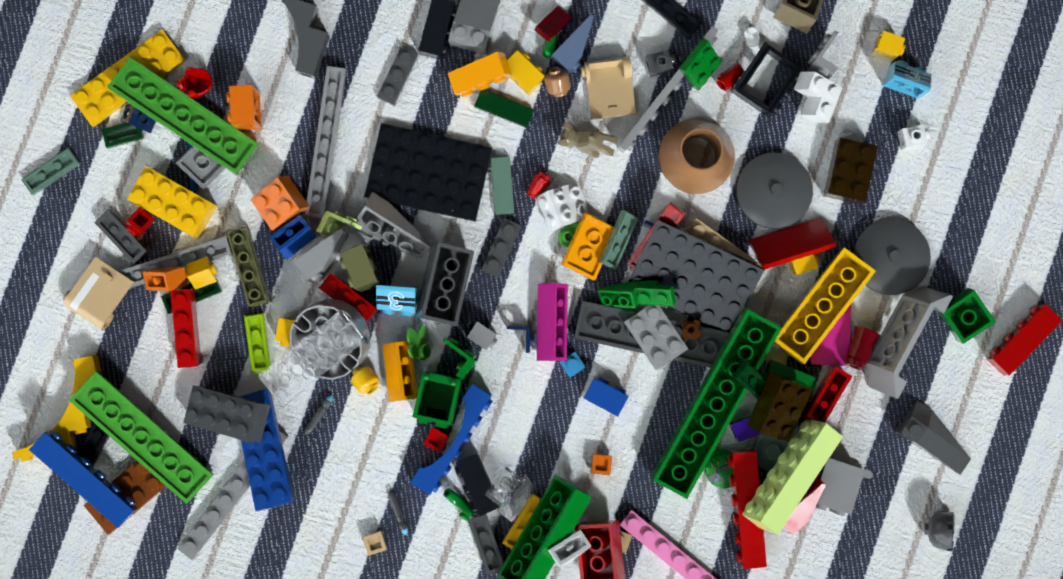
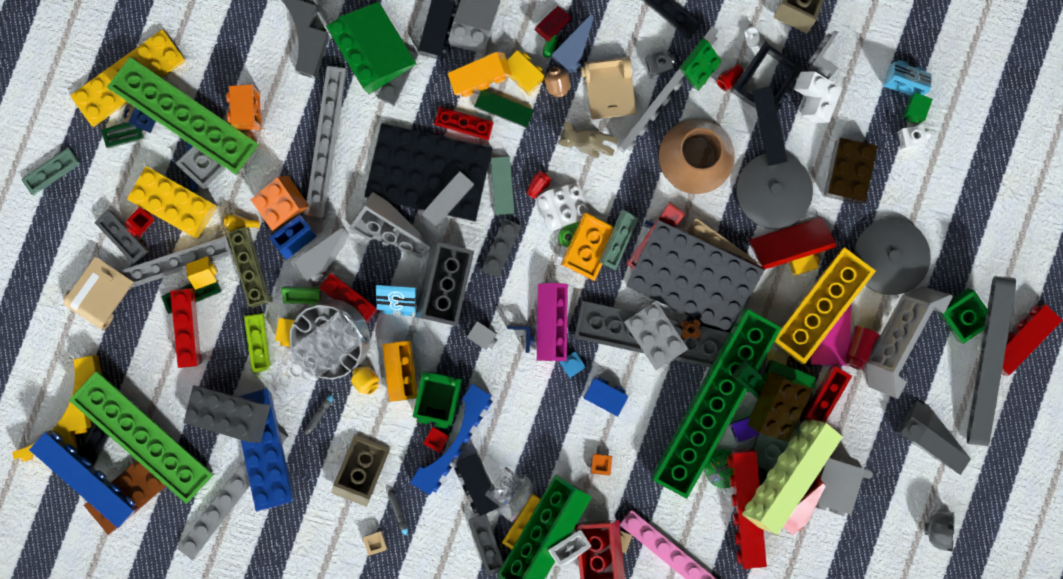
orange slope [143,266,188,291] -> none
red hair [176,67,213,99] -> none
yellowish green bracket [316,210,362,237] -> none
olive brick [339,244,383,293] -> none
bright green plate [407,324,431,360] -> none
green bracket [443,337,478,380] -> none
green arm [443,488,473,521] -> none
green slope [598,281,676,309] -> none
yellow brick [873,30,906,60] -> none
none -> yellow cone [224,213,260,231]
none -> bright green tile [281,286,321,304]
none -> green slope [326,2,417,94]
none -> dark tan slope [331,435,390,507]
none -> light grey tile [422,171,474,227]
none -> red tile [434,106,494,141]
none -> black tile [752,86,788,166]
none -> green brick [902,92,933,124]
none -> dark grey beam [966,276,1016,446]

